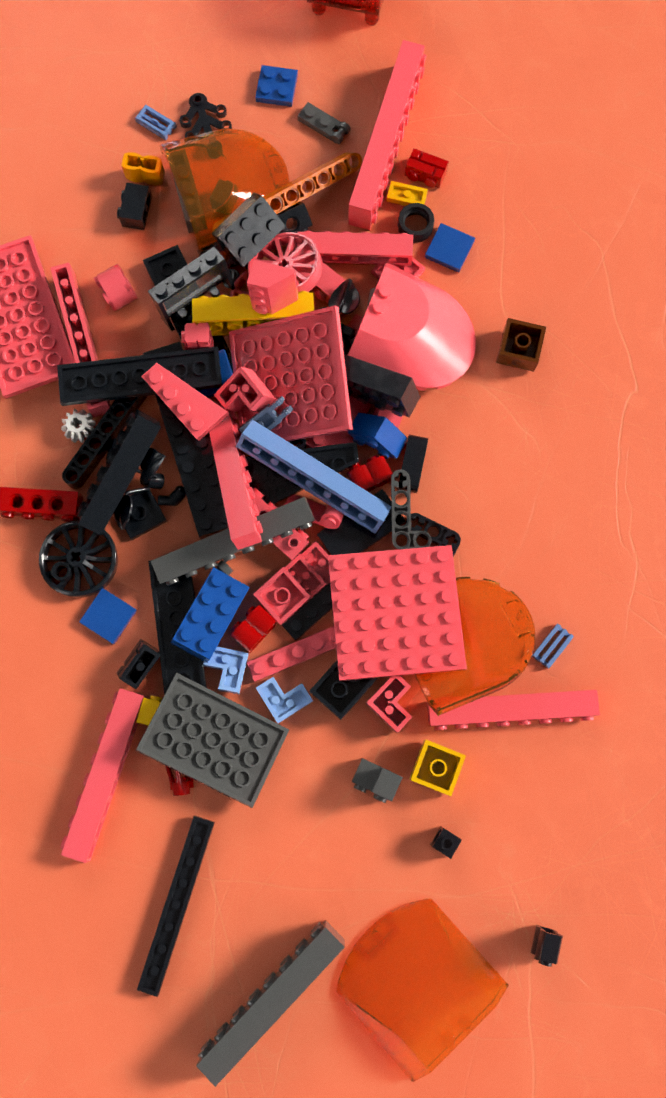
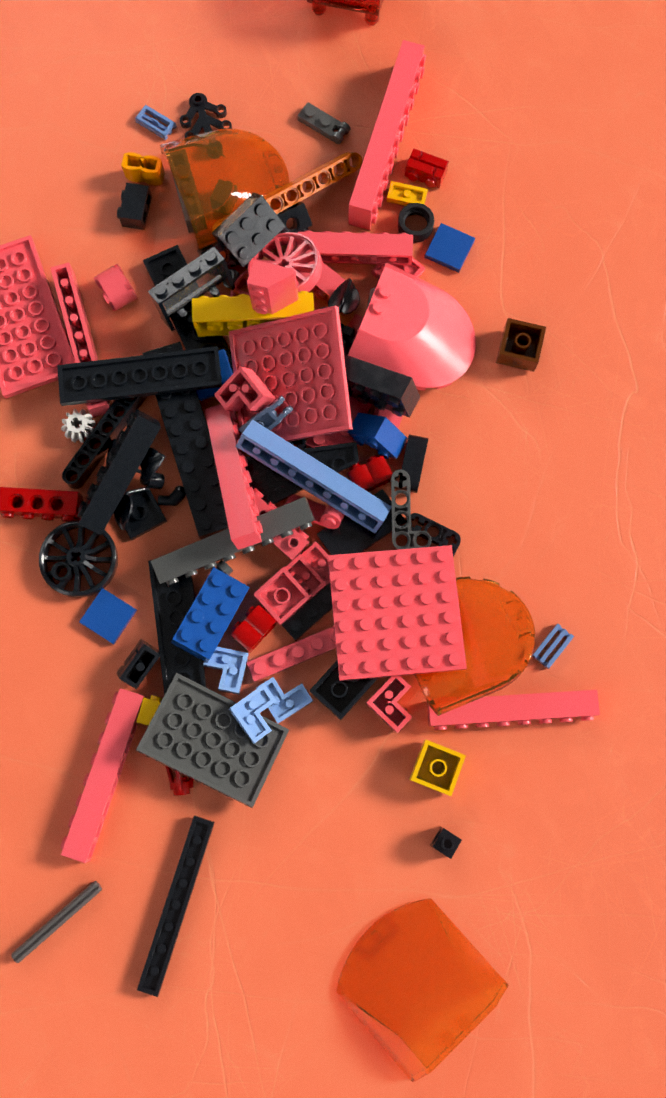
coral wedge [141,363,229,441] -> none
coral brick [181,323,214,350] -> none
dark grey brick [196,921,345,1087] -> none
blue plate [255,65,298,107] -> none
dark grey brick [352,758,403,803] -> none
black brick [531,925,563,967] -> none
none -> dark grey axle [11,881,102,963]
none -> light blue plate [229,684,276,744]

